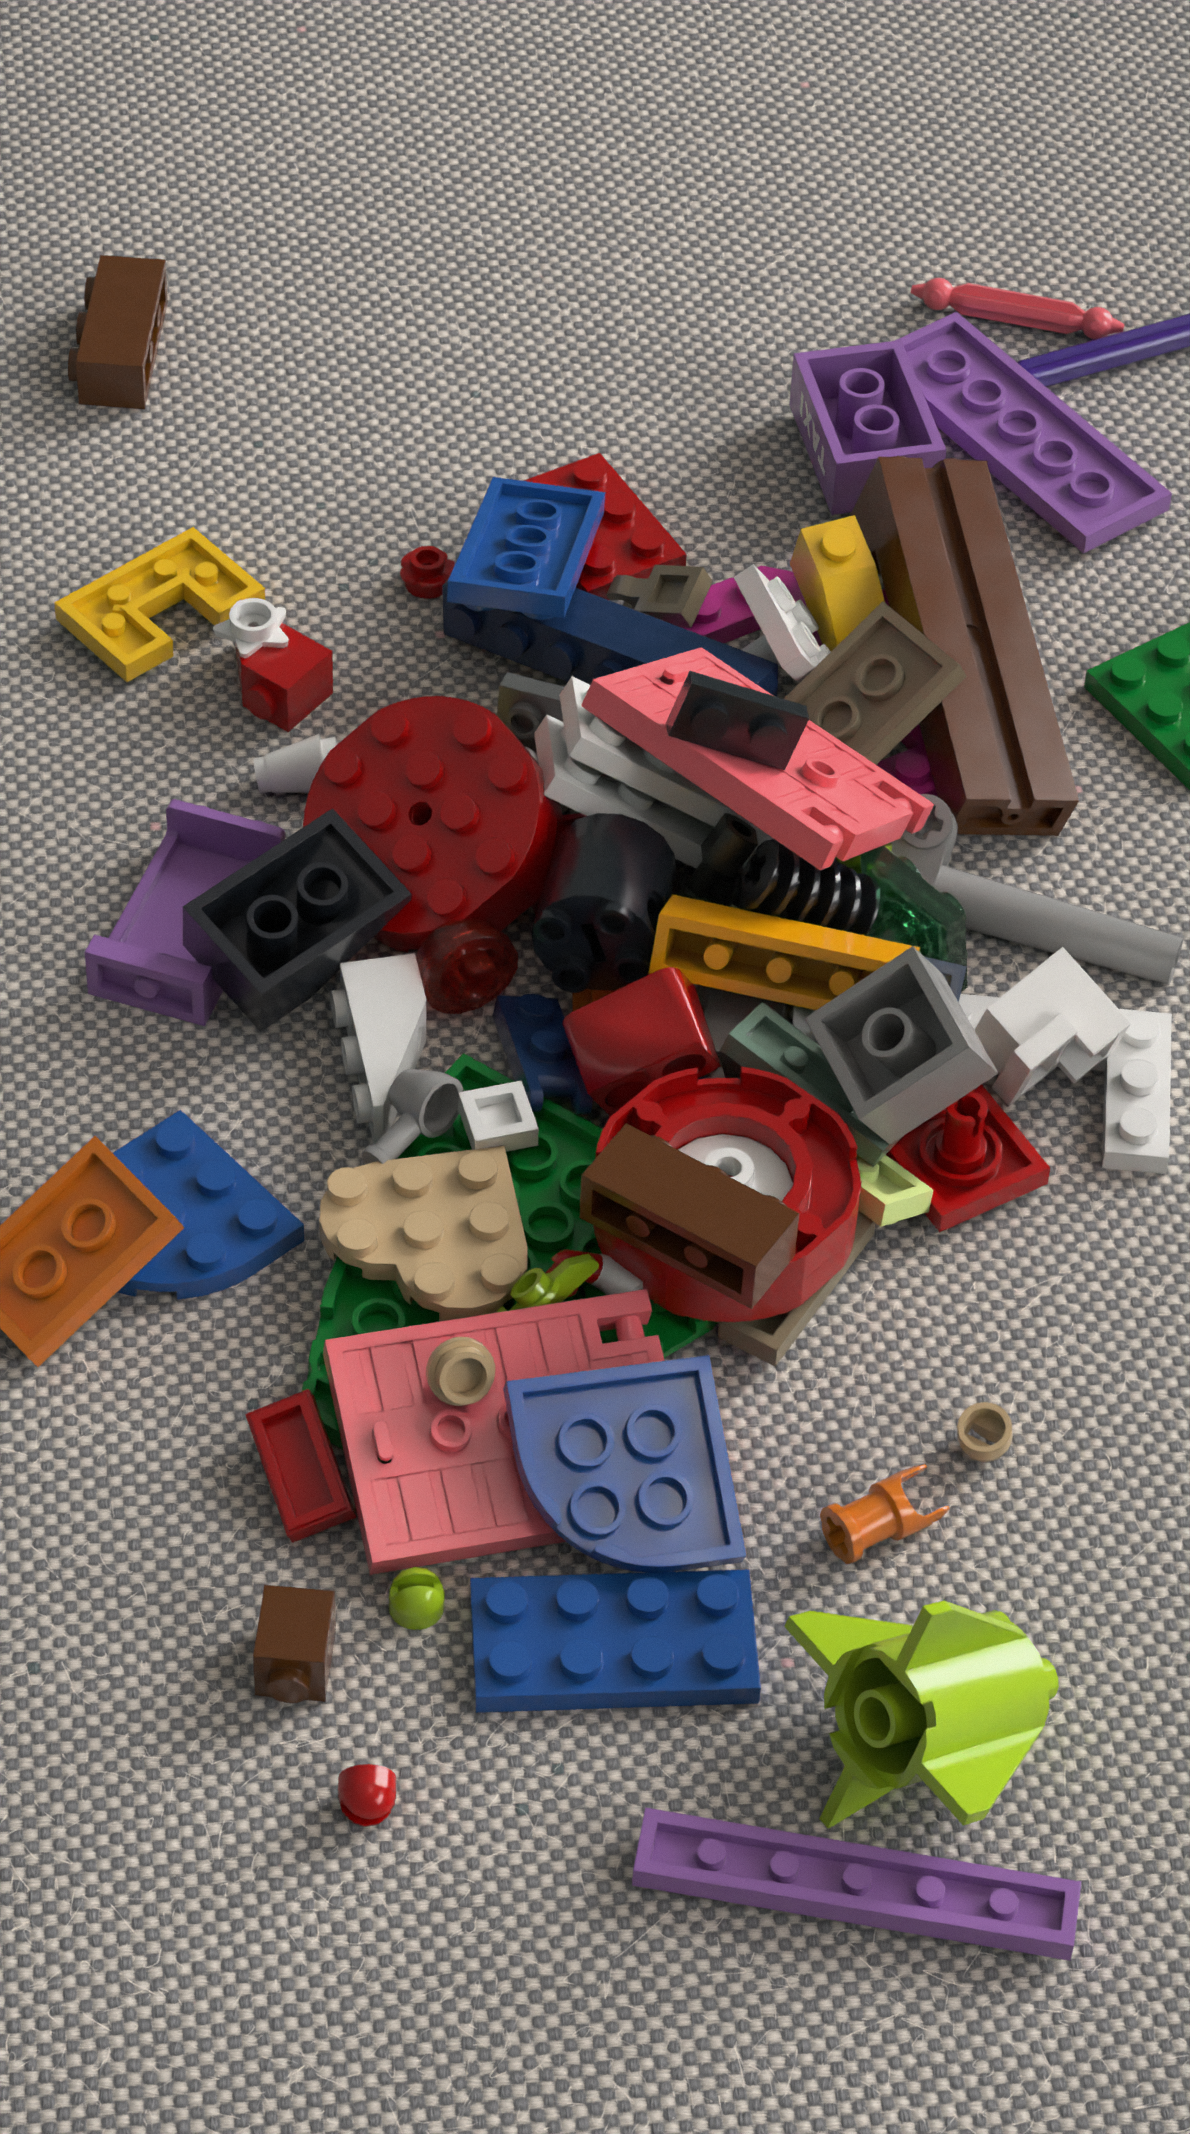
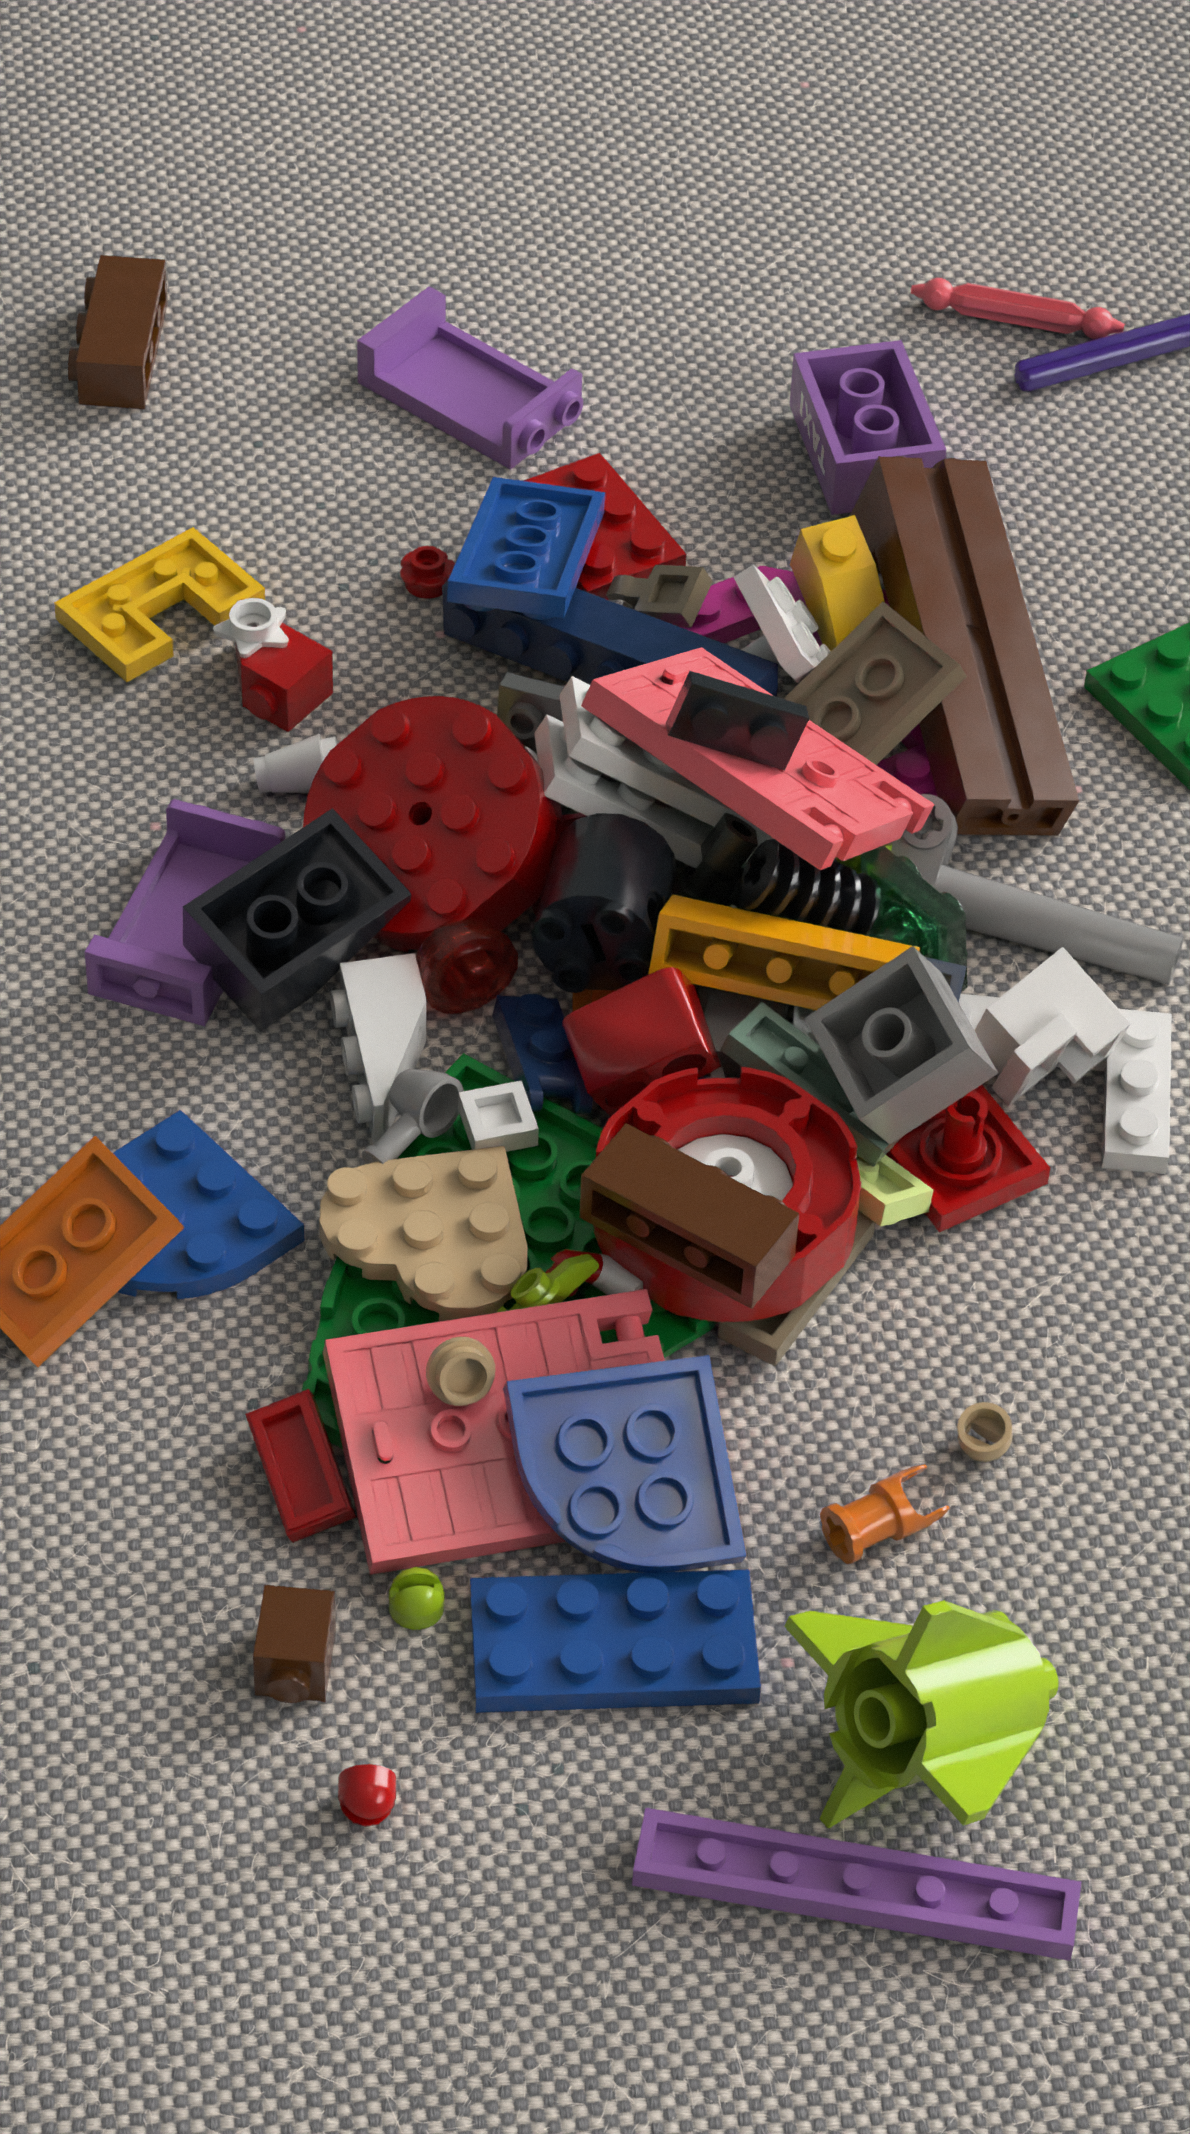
medium lavender plate [895,311,1172,554] -> none
none -> medium lavender panel [357,286,583,470]

